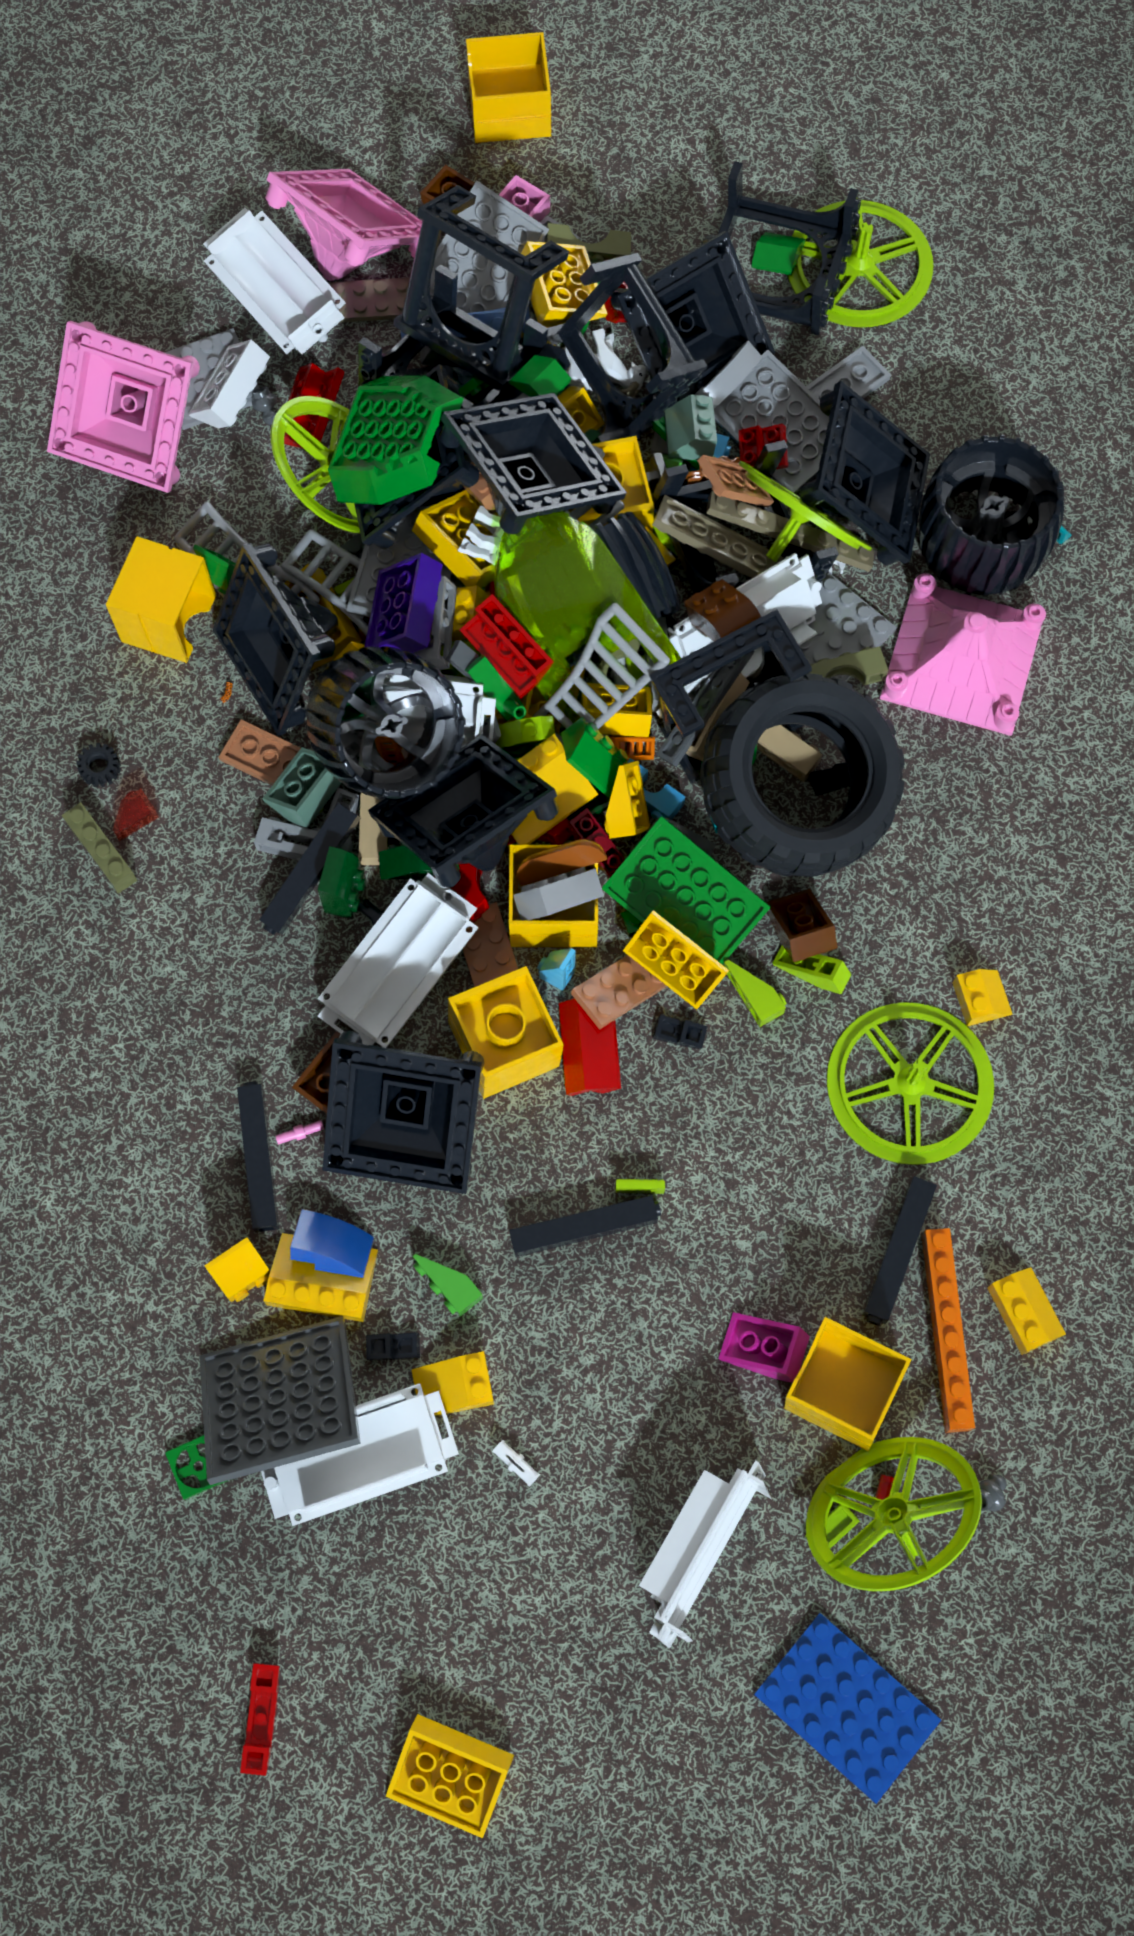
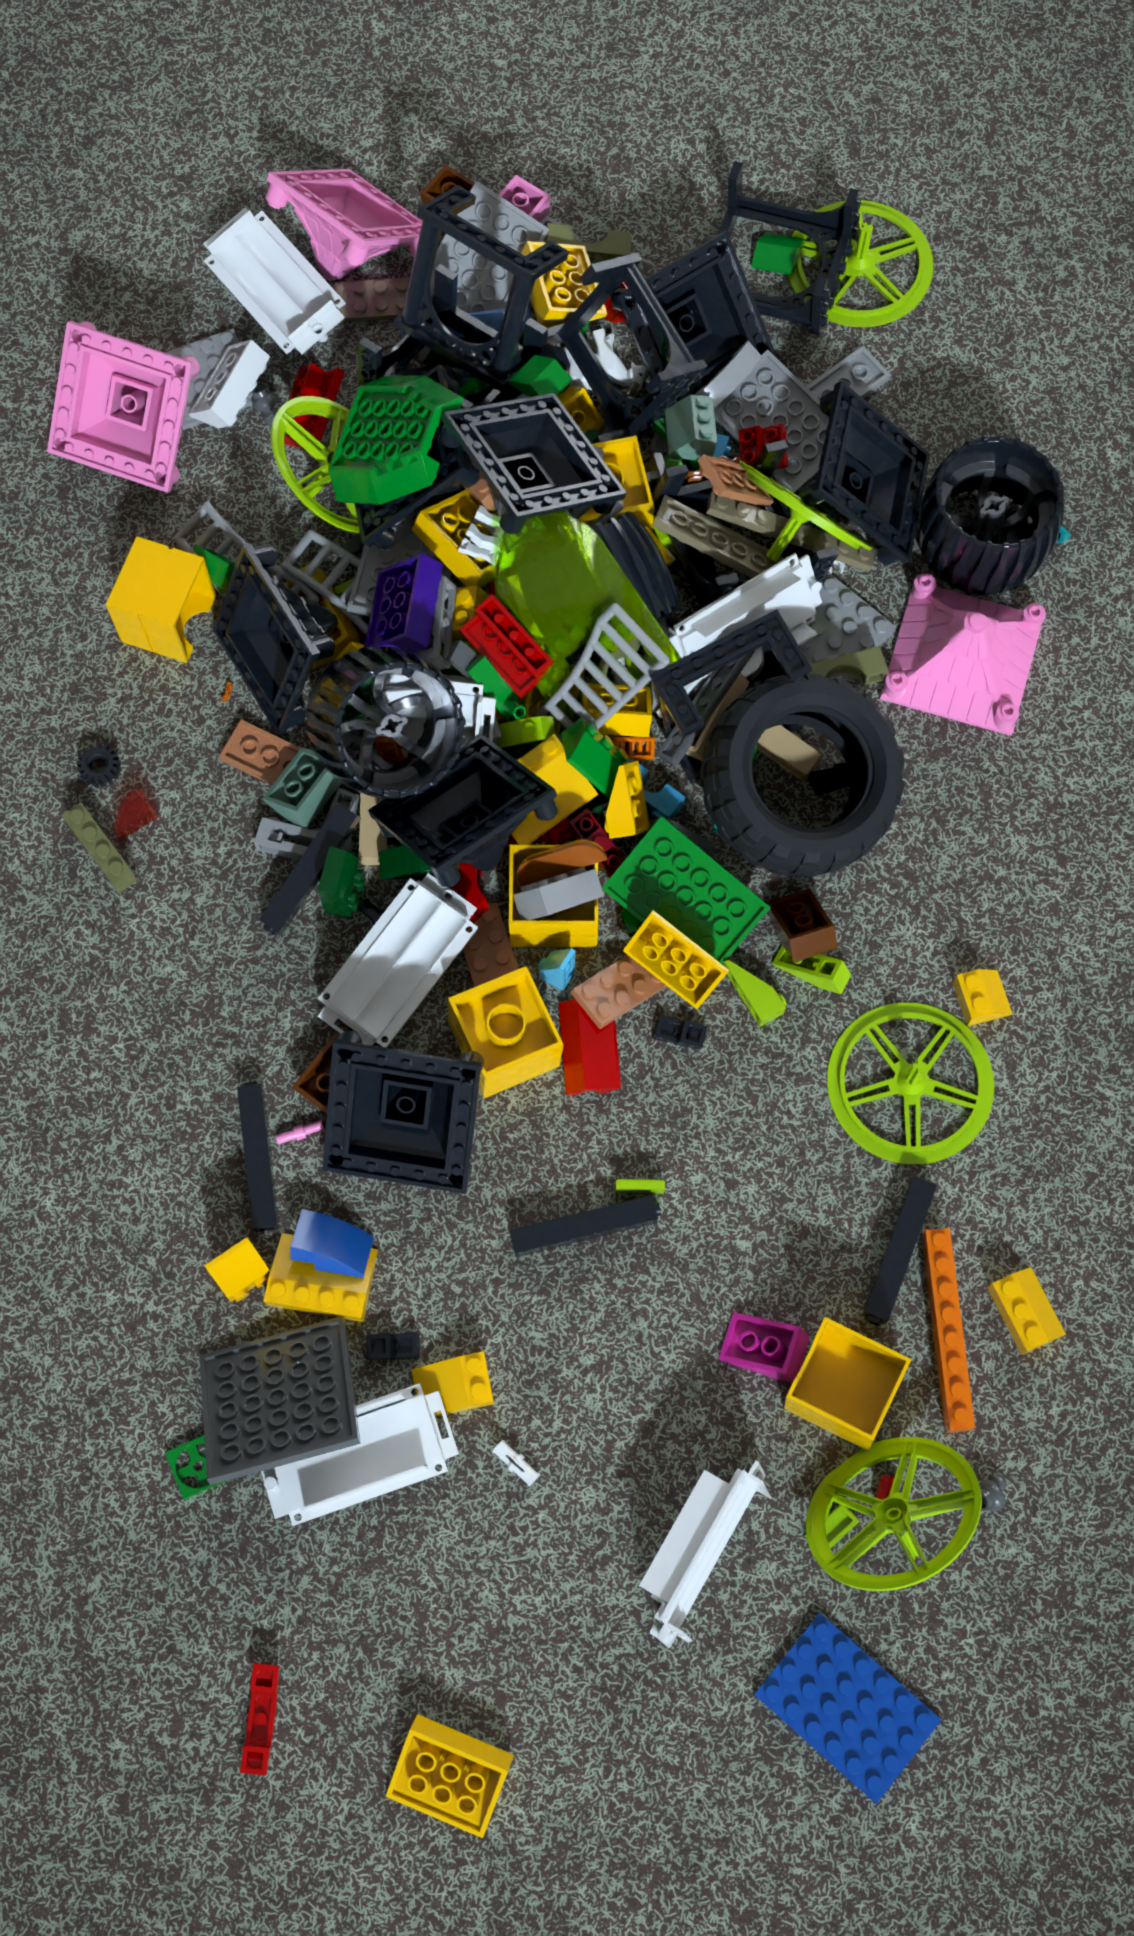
bright green slope [413,1254,483,1317] -> none
yellow piece [466,32,551,143] -> none
reddish brown brick [684,579,761,642] -> none

